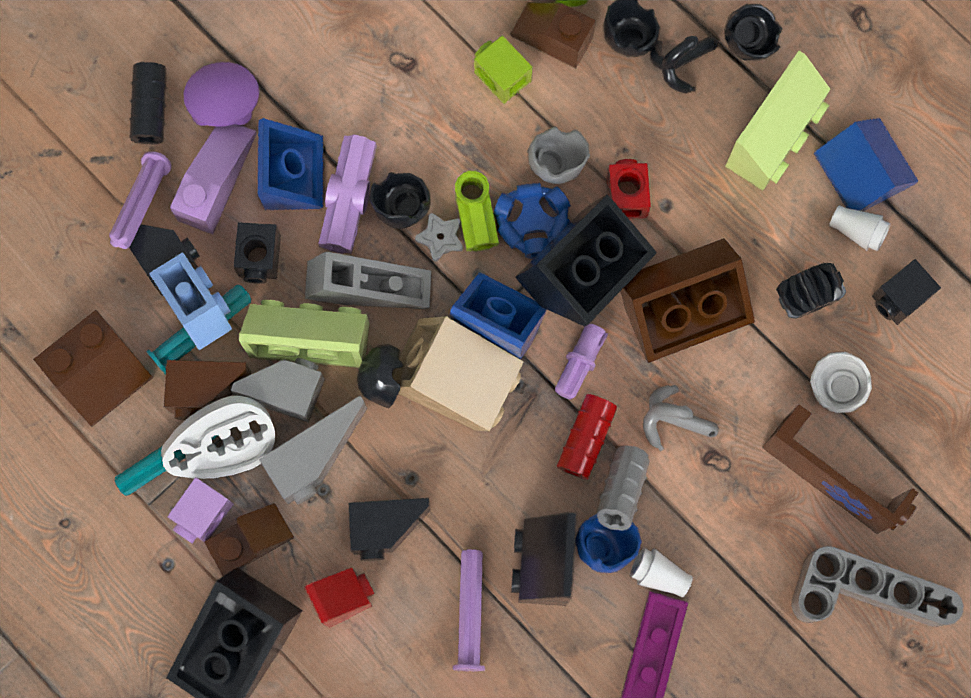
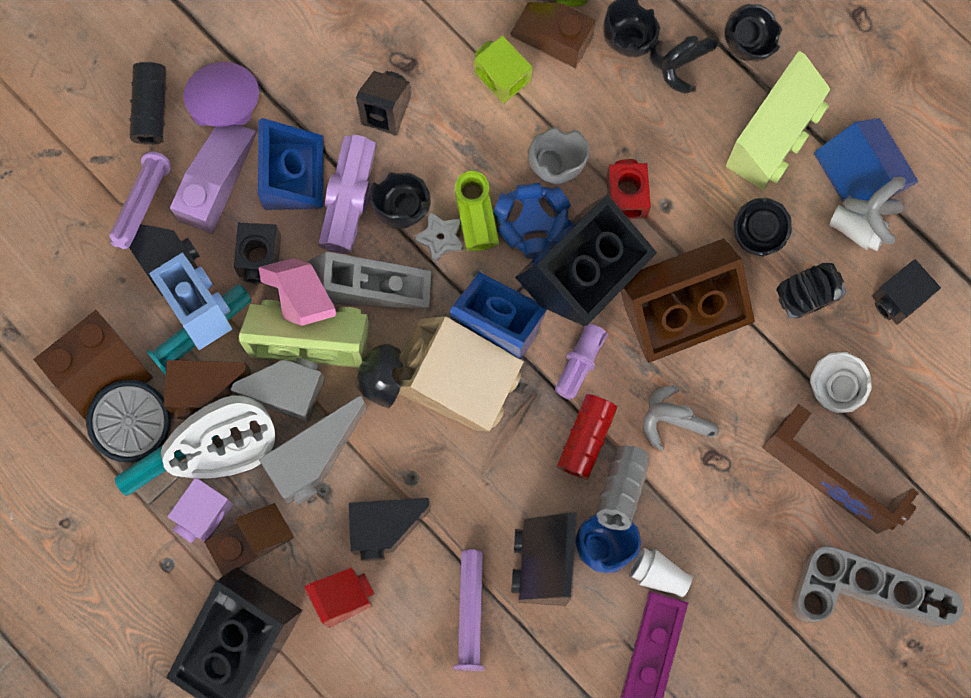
none -> light grey wheel [86,380,171,463]
none -> bright pink slope [259,258,336,326]
none -> black slope [356,71,411,136]
none -> black hair [733,198,792,257]
none -> light grey piece [844,177,906,244]

